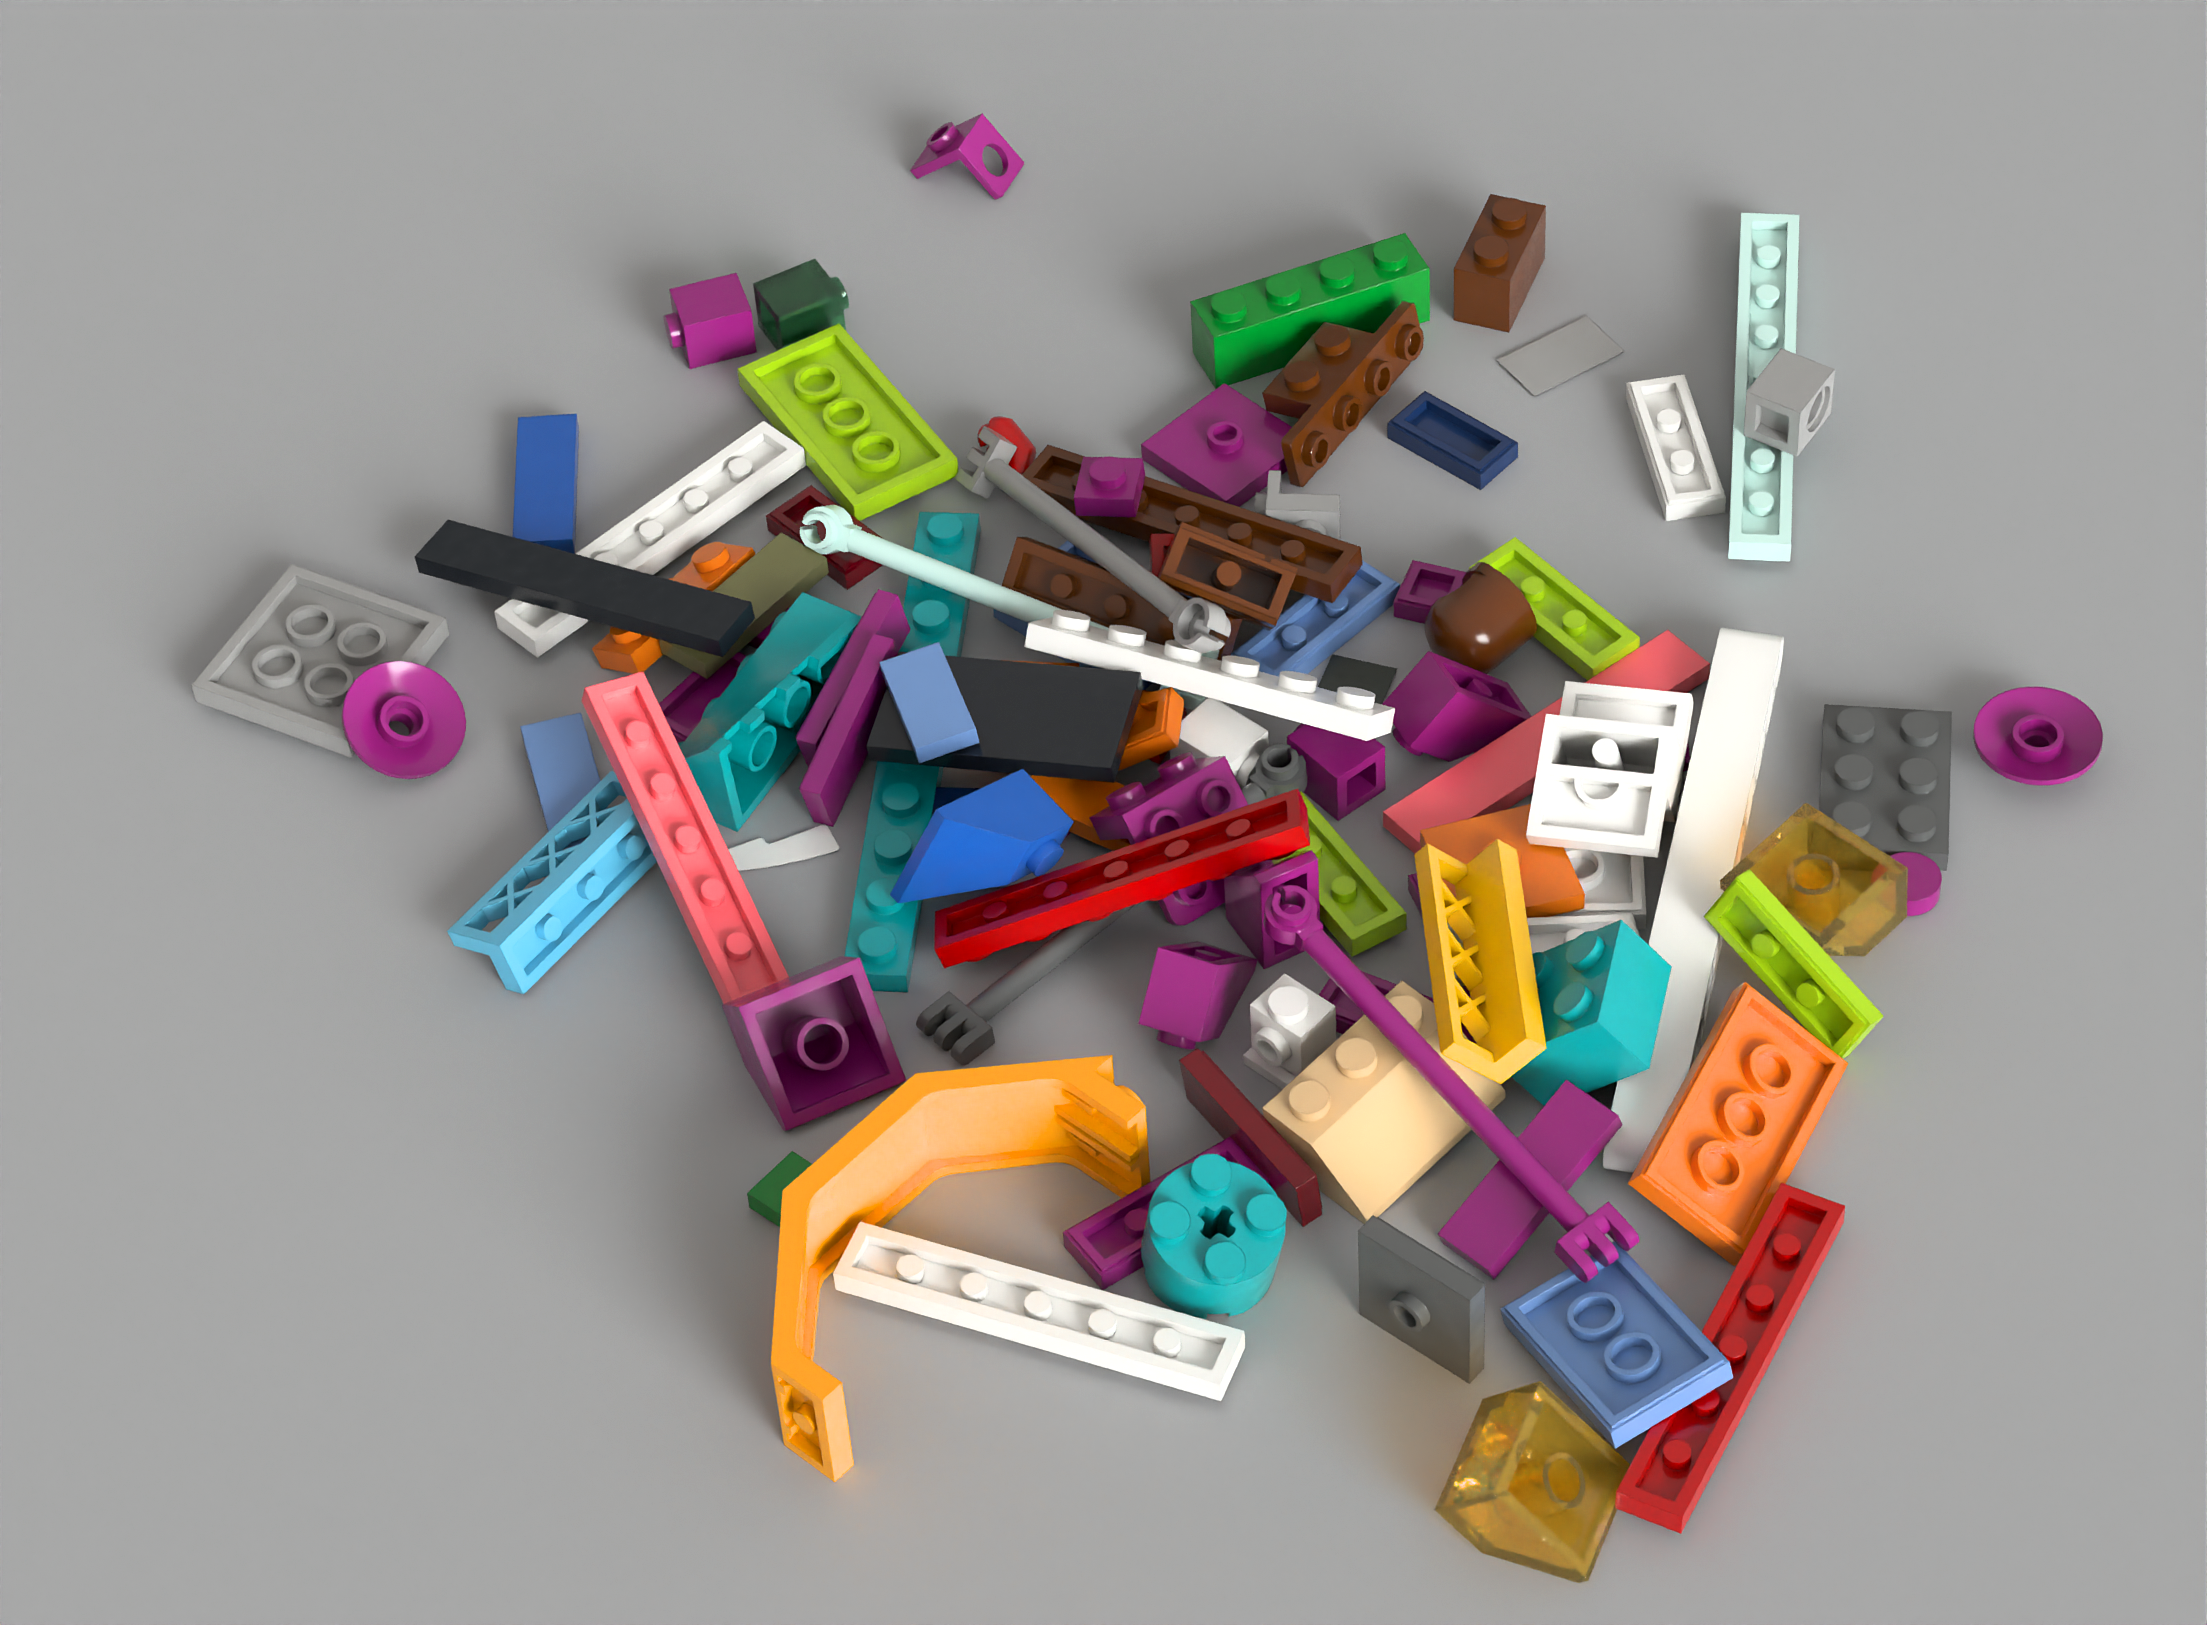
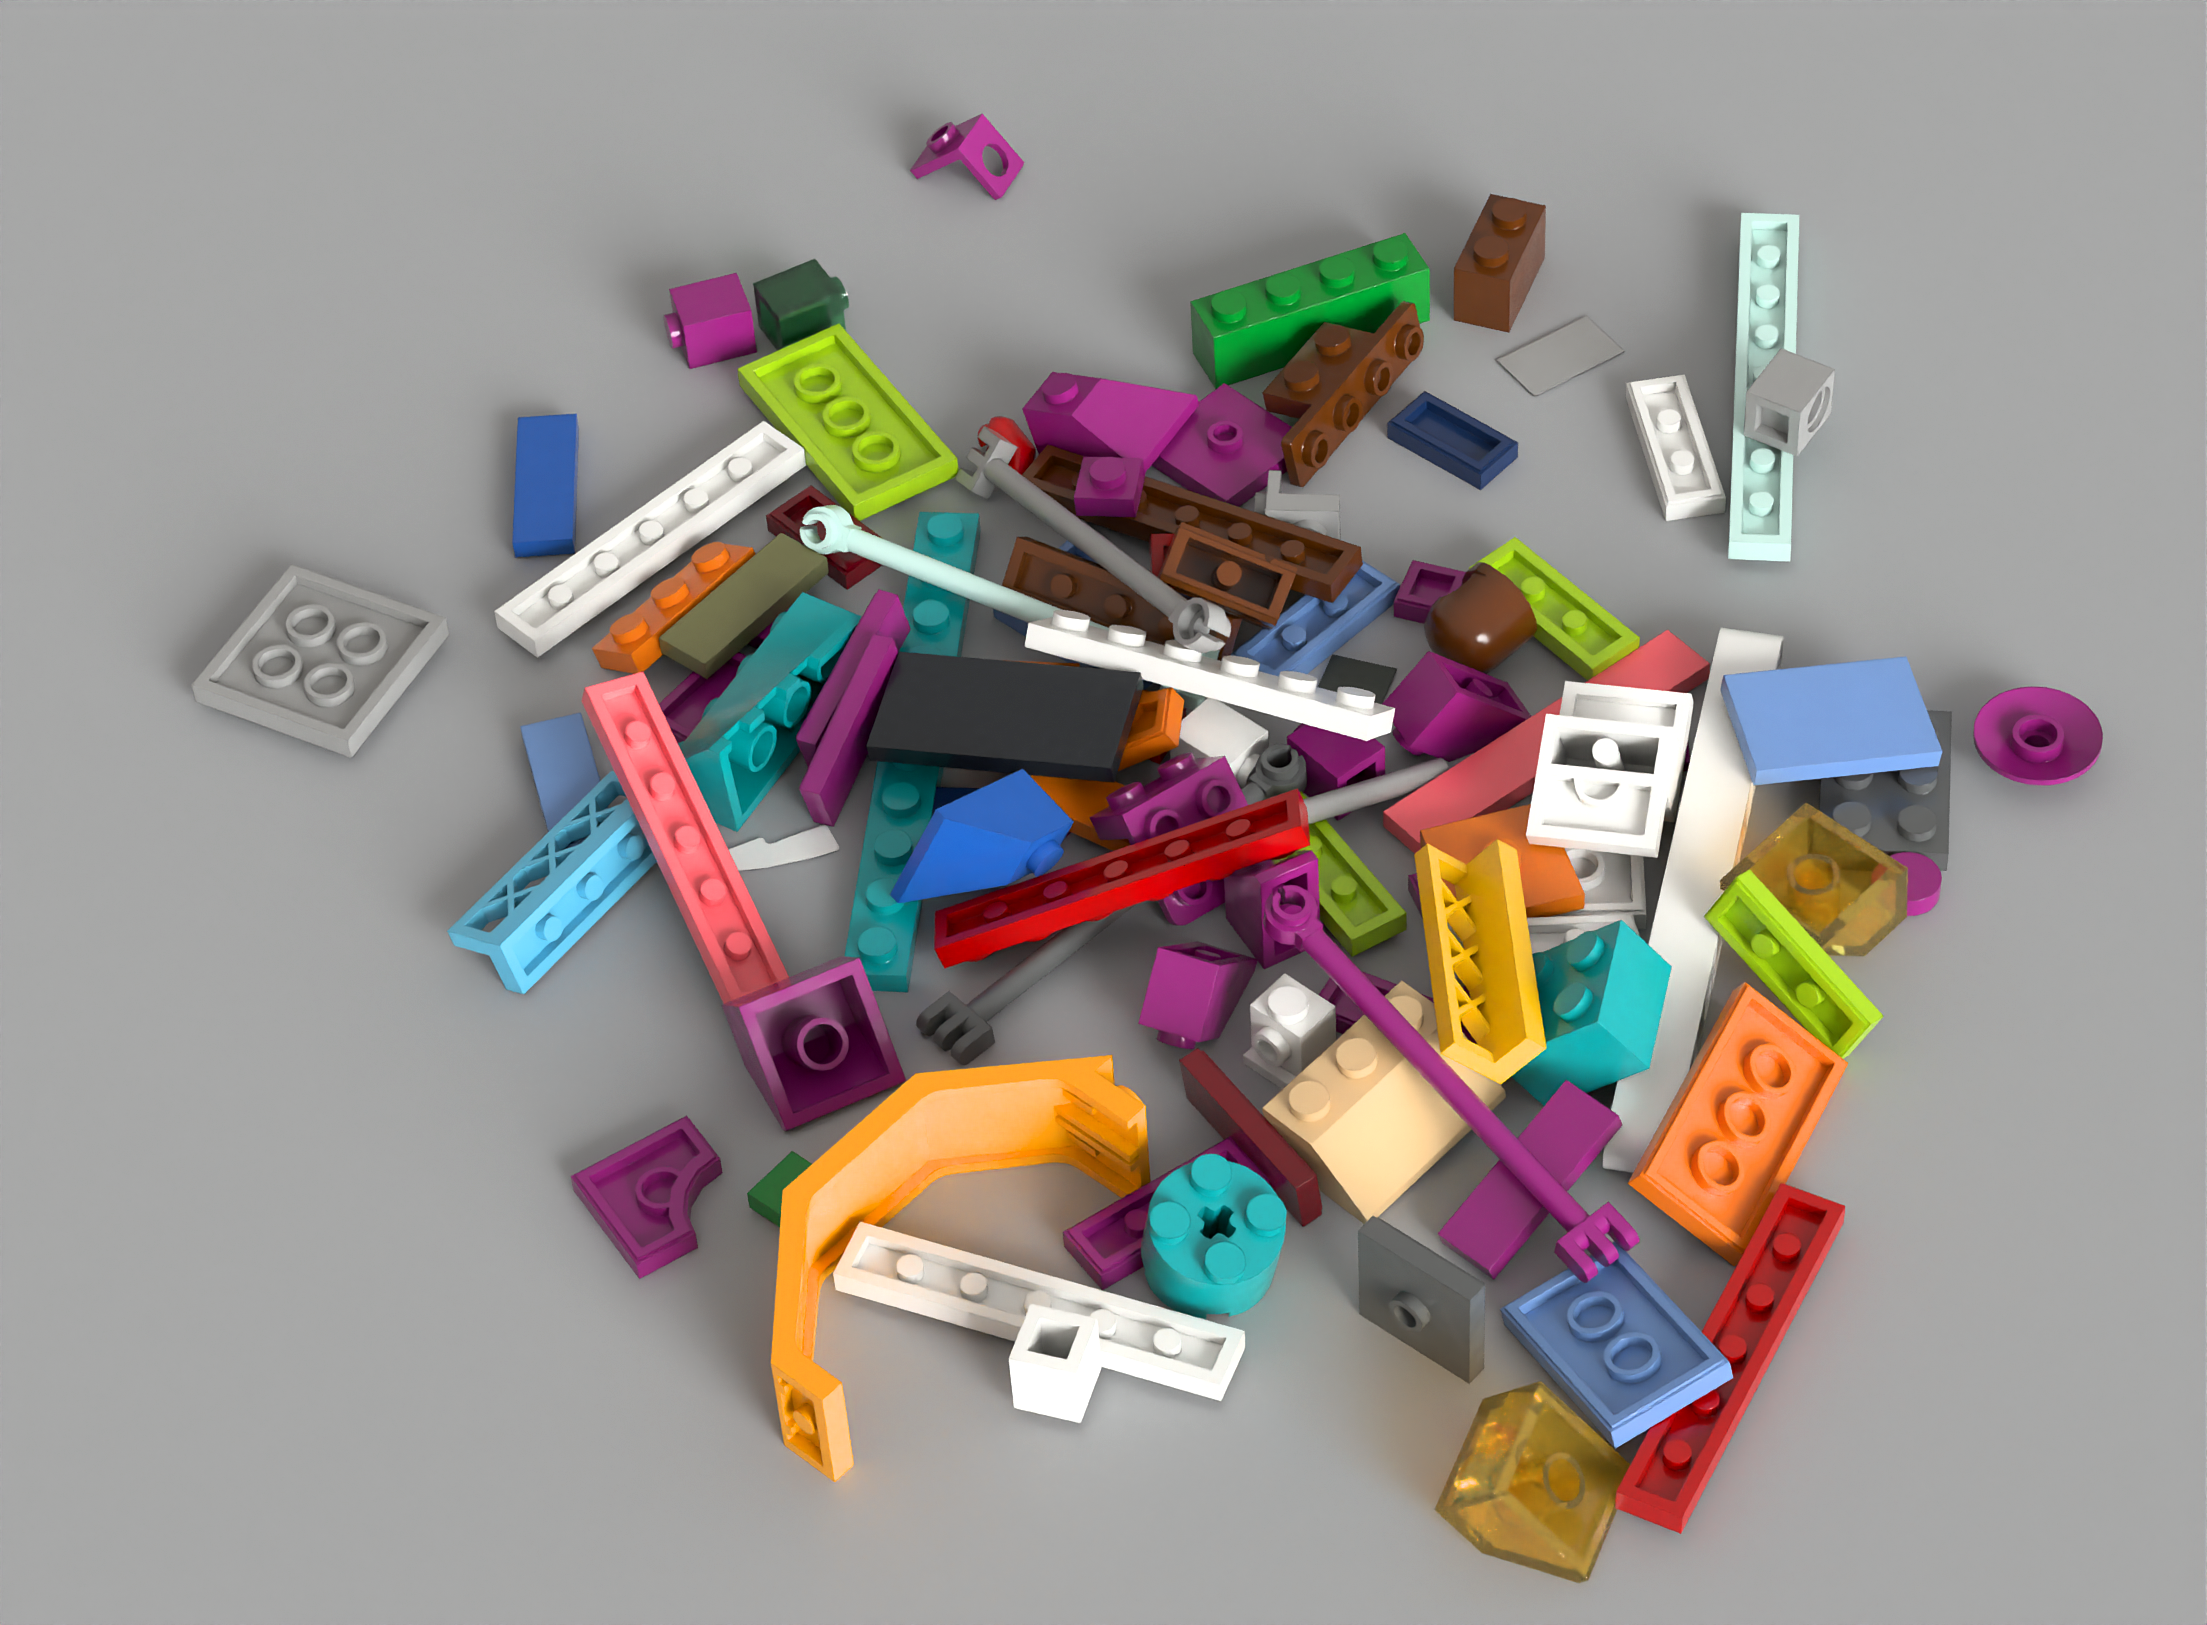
magenta dish [342,661,466,779] -> none
black tile [414,520,755,657] -> none
medium blue tile [879,642,979,763] -> none
none -> magenta tile [571,1116,723,1279]
none -> white brick [1009,1303,1101,1423]
none -> magenta slope [1022,372,1199,473]
none -> light grey bar [1303,758,1449,824]
none -> medium blue tile [1720,656,1943,786]

